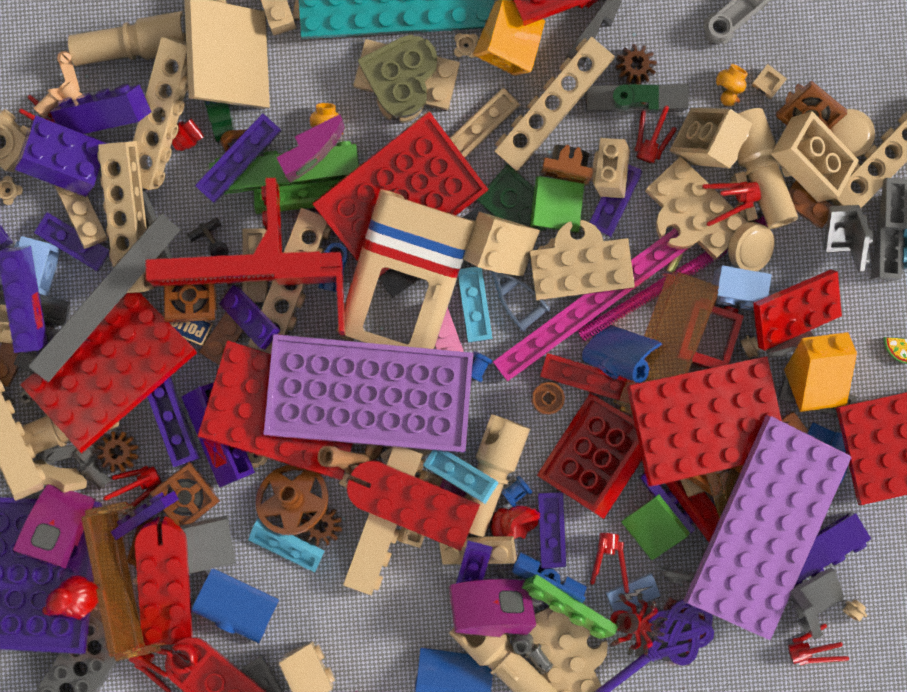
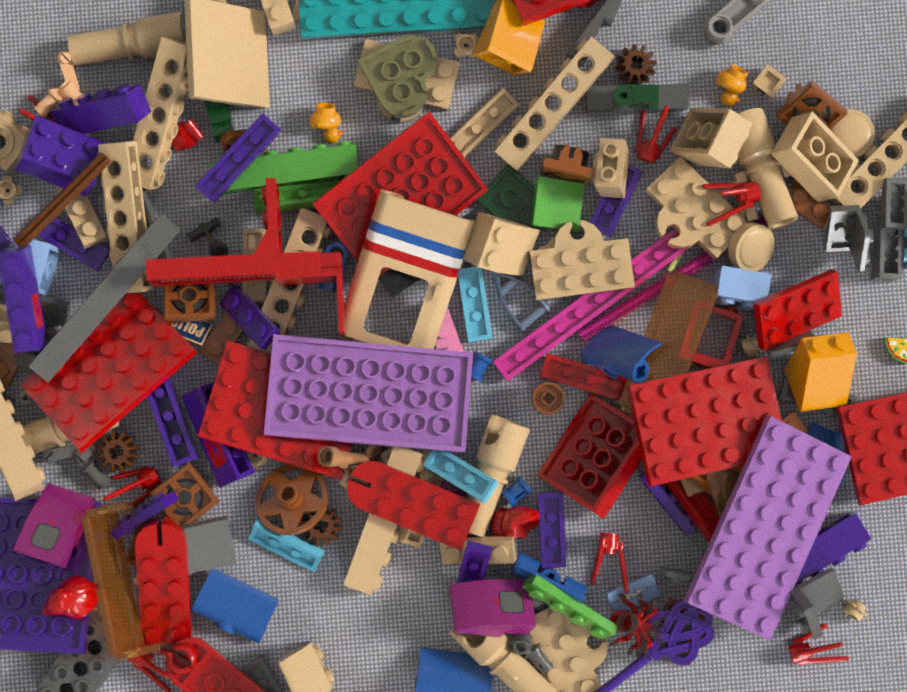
tan tile [33,459,87,493] -> none
magenta slope [276,114,345,183] -> none
bright green tile [621,494,690,560] -> none
none -> reddish brown axle [13,152,111,247]

